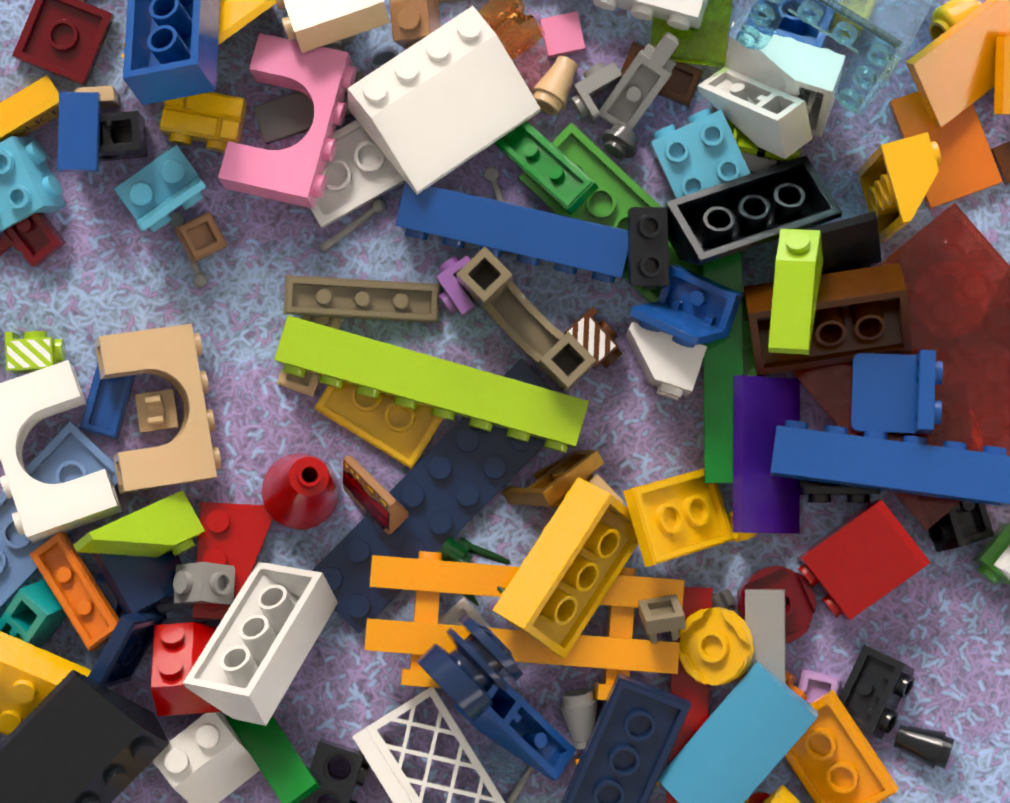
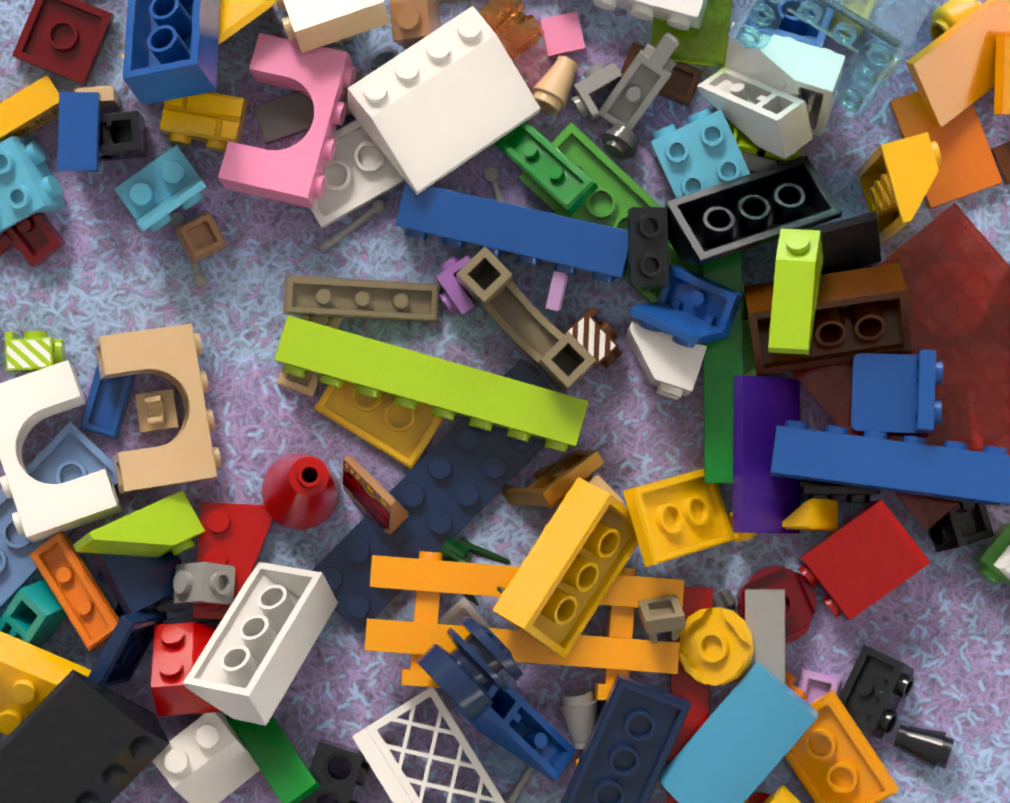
none -> lavender tile [545,270,569,311]
none -> yellow slope [782,498,838,531]

